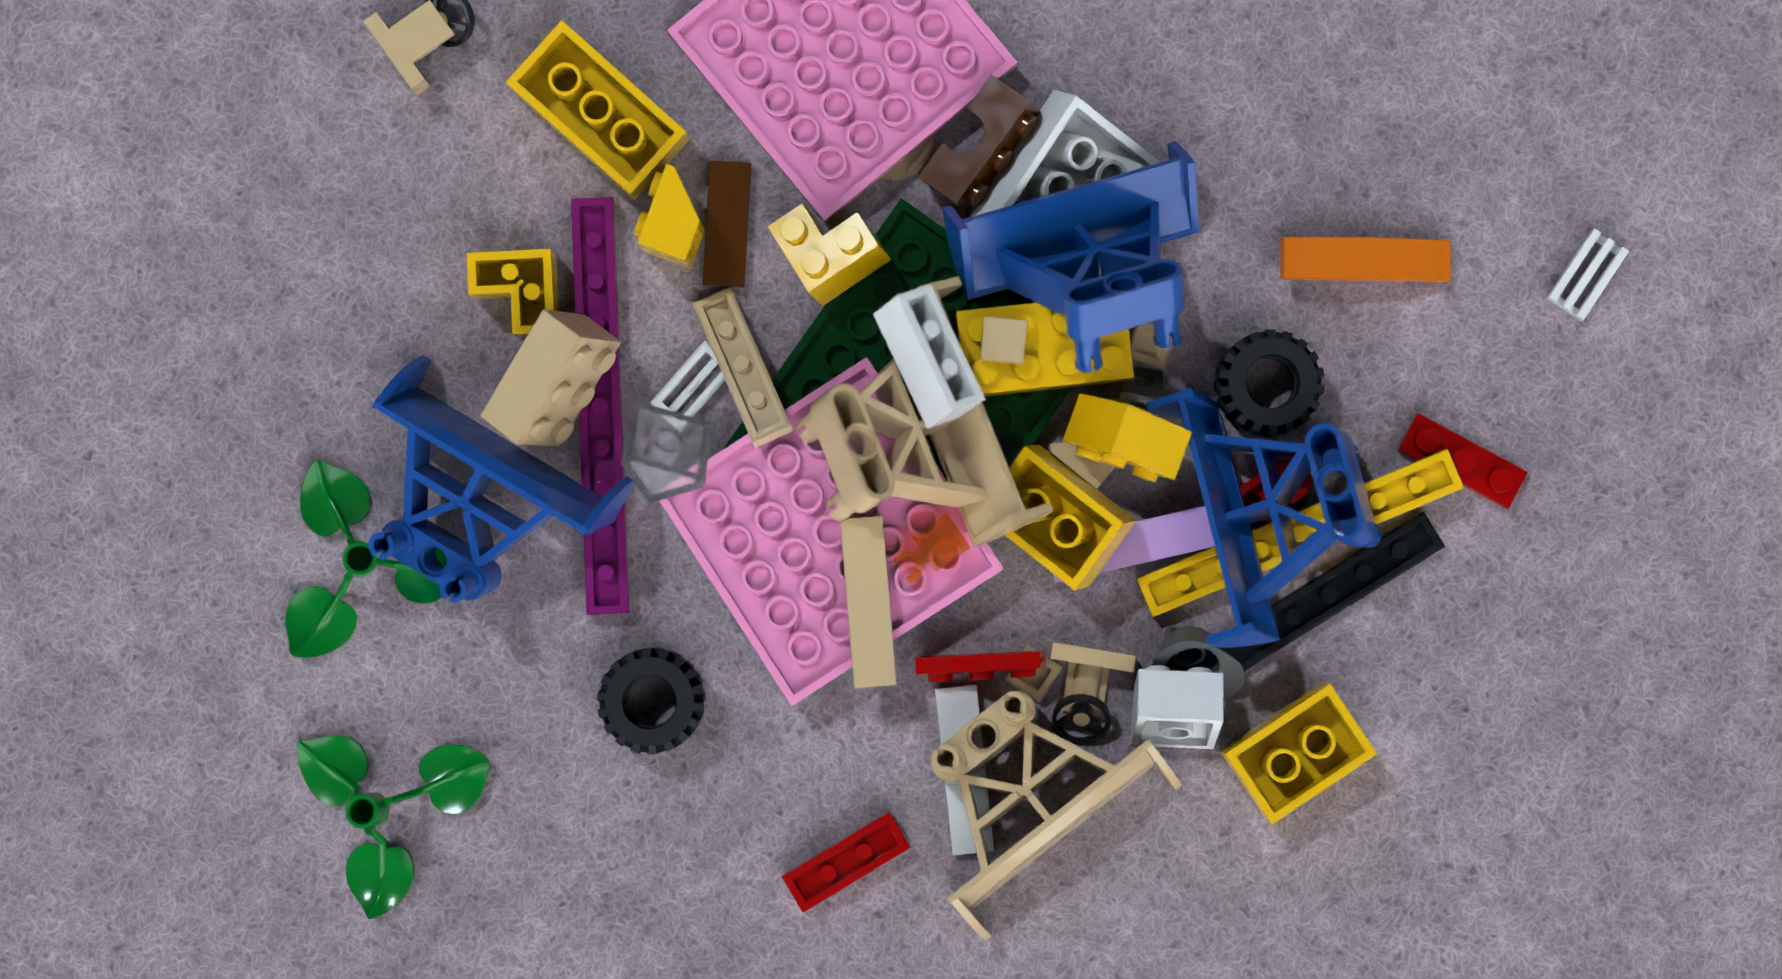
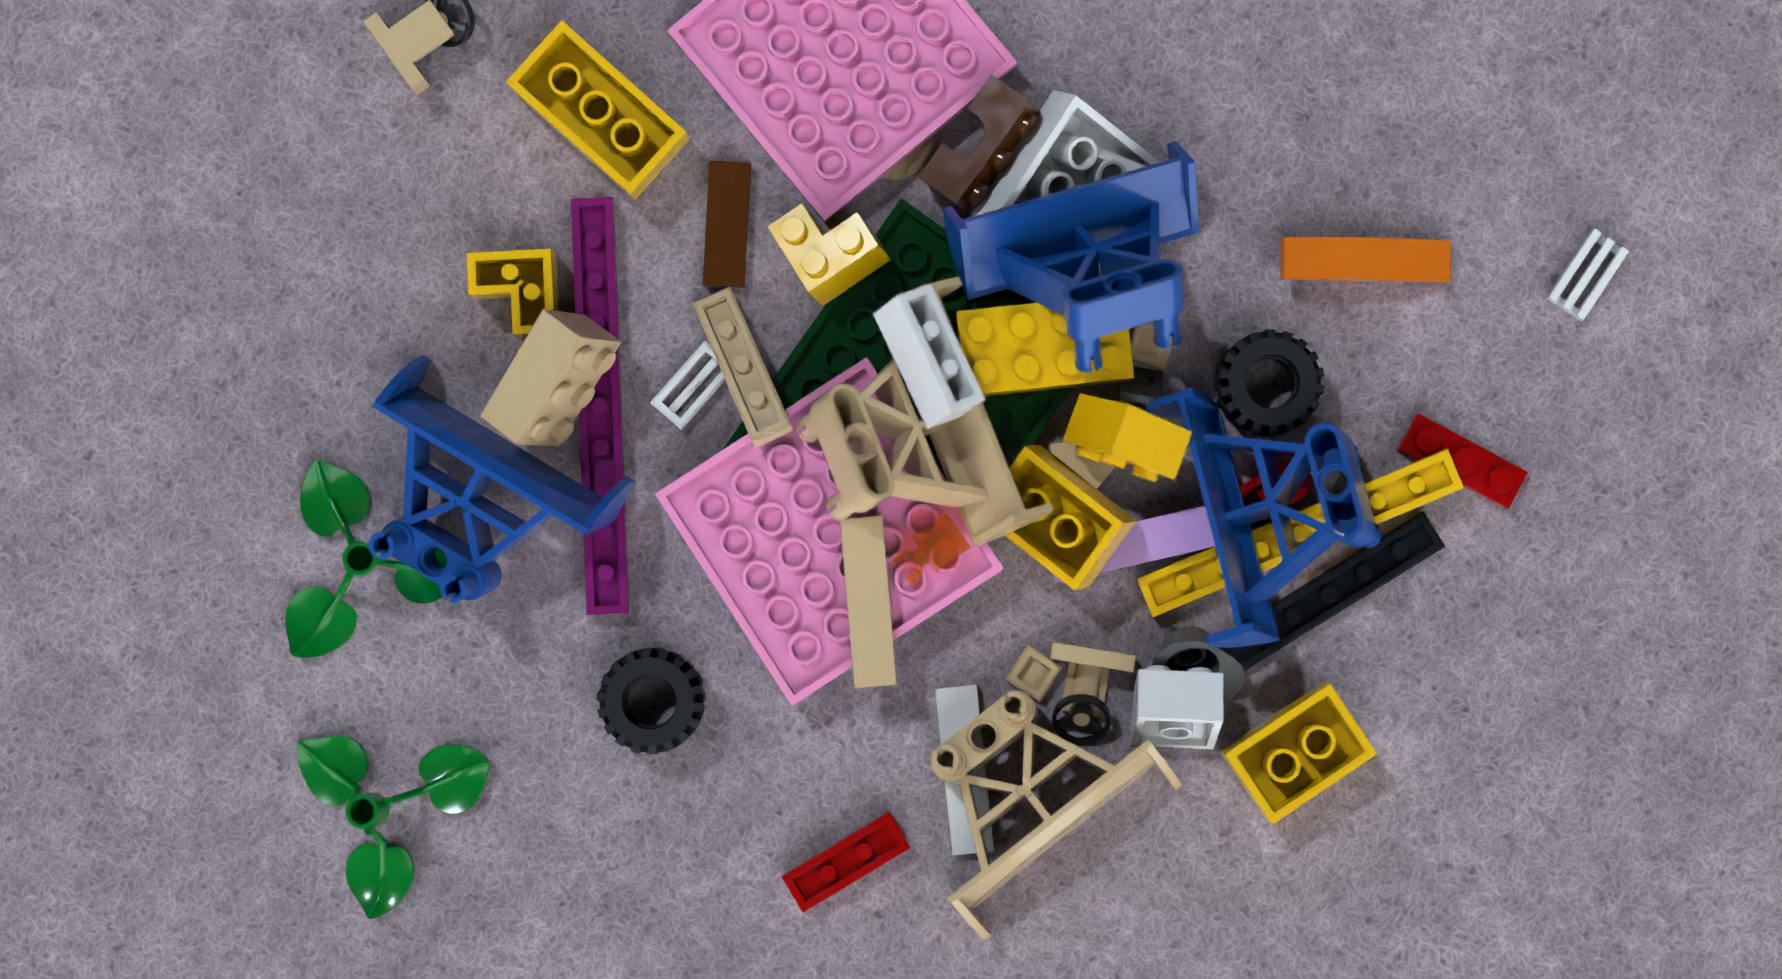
clear slope [621,400,712,503] -> none
yellow slope [634,164,705,269] -> none
red plate [915,650,1046,682] -> none
tan tile [980,317,1027,364] -> none

